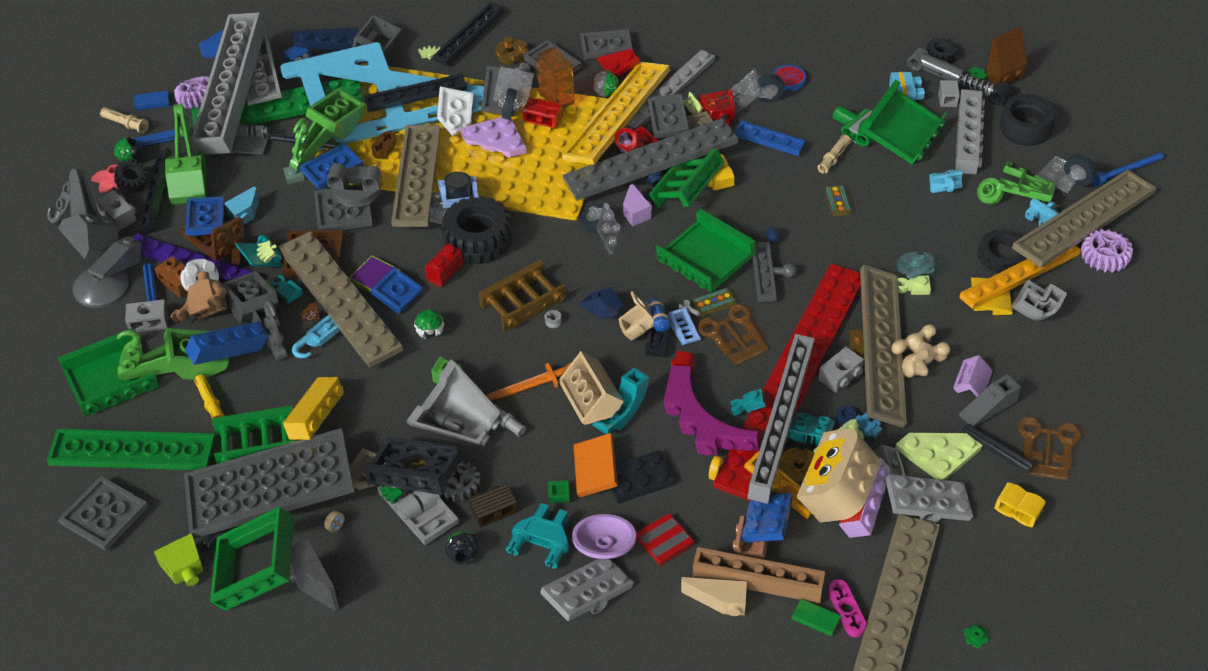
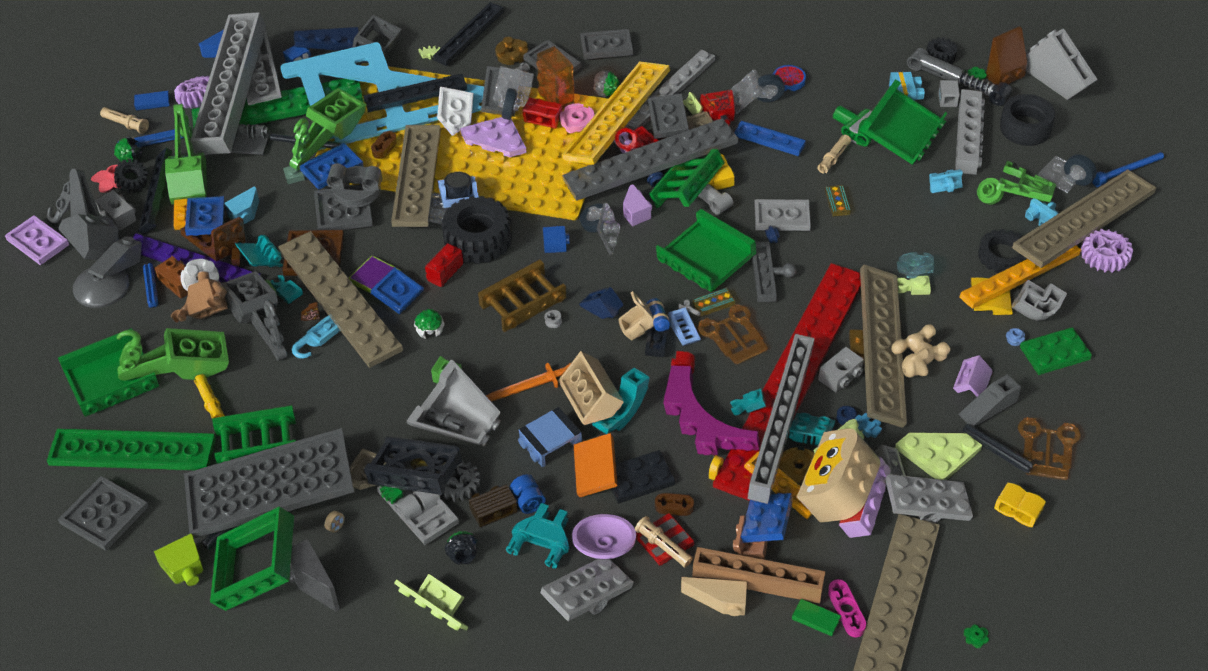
light grey brick [125,300,168,332] -> none
blue brick [185,321,268,365] -> none
yellowish green piece [257,241,277,263] -> none
yellow brick [283,377,344,440] -> none
light grey pin [494,404,526,437] -> none
green plate [548,480,570,503] -> none
red wing [597,49,641,77] -> none
none -> lavender plate [5,215,69,265]
none -> light orange plate [174,199,187,230]
none -> yellowish green bracket [394,574,468,631]
none -> blue wheel [510,474,546,514]
none -> medium blue panel [518,407,582,467]
none -> blue brick [543,226,570,253]
none -> bright pink plate [560,103,594,133]
none -> tan pin [635,516,693,568]
none -> reddish brown beam [655,493,694,516]
none -> light grey piece [698,184,733,215]
none -> light grey plate [754,199,811,231]
none -> medium blue plate [1006,328,1025,346]
none -> green plate [1020,327,1092,375]
none -> light grey slope [1026,28,1097,100]

